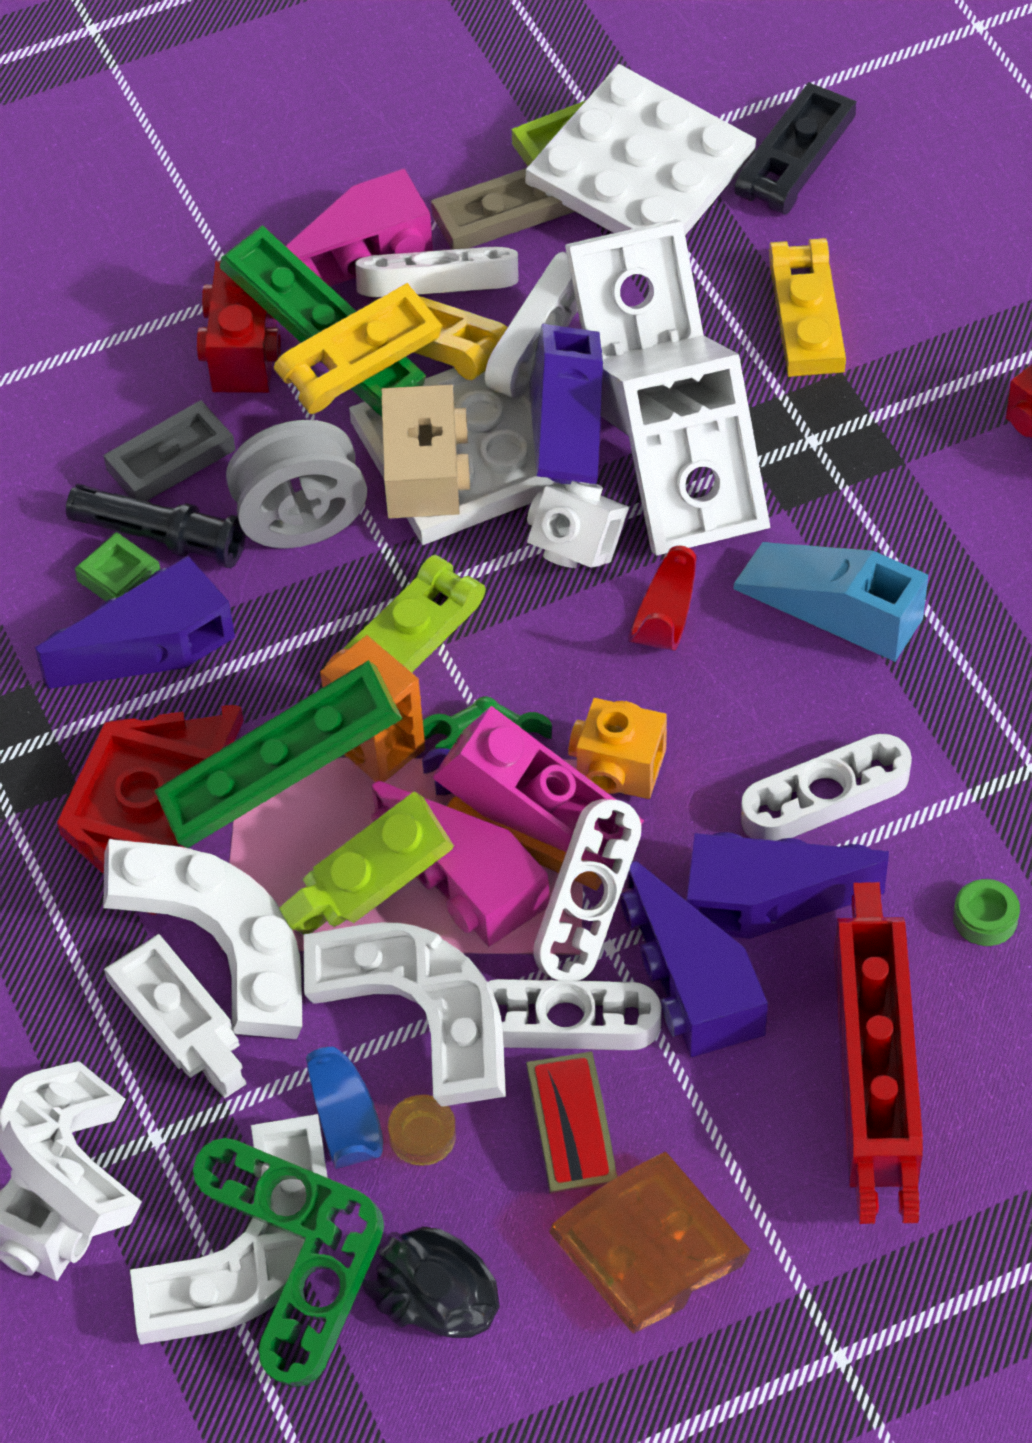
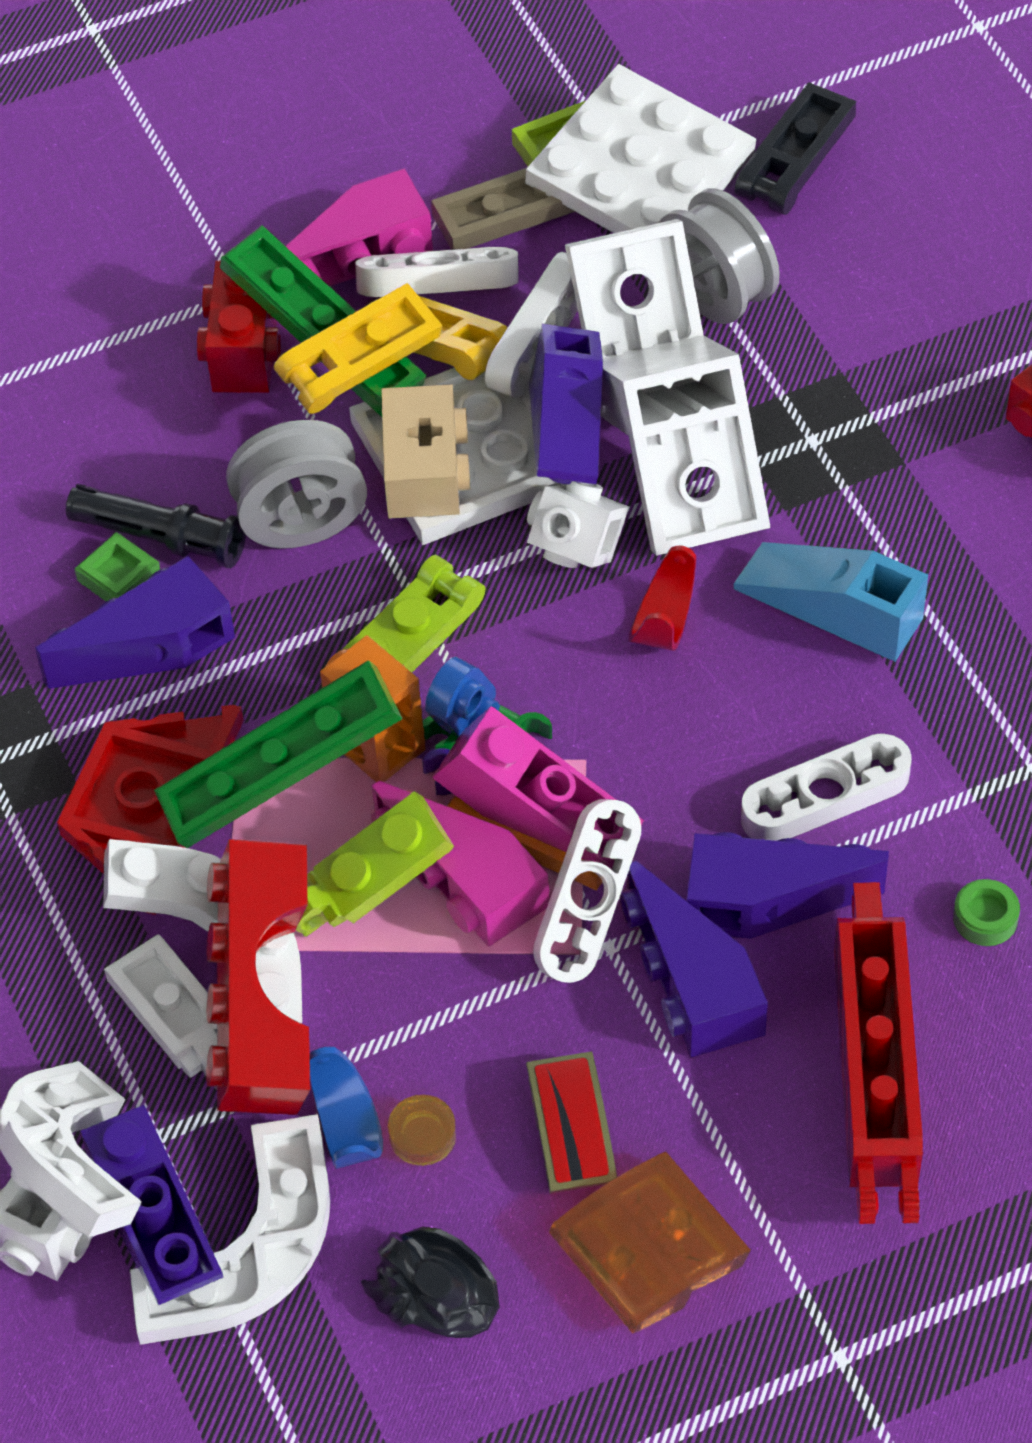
dark grey plate [103,400,235,501] -> none
green beam [193,1138,384,1387] -> none
white plate [304,922,506,1107] -> none
white beam [487,979,661,1050] -> none
light orange brick [568,698,667,799] -> none
yellow plate [769,238,846,377] -> none
none -> dark purple slope [81,1105,224,1306]
none -> red arch [206,839,310,1115]
none -> blue plate [425,657,500,737]
none -> light grey wheel [659,188,780,324]

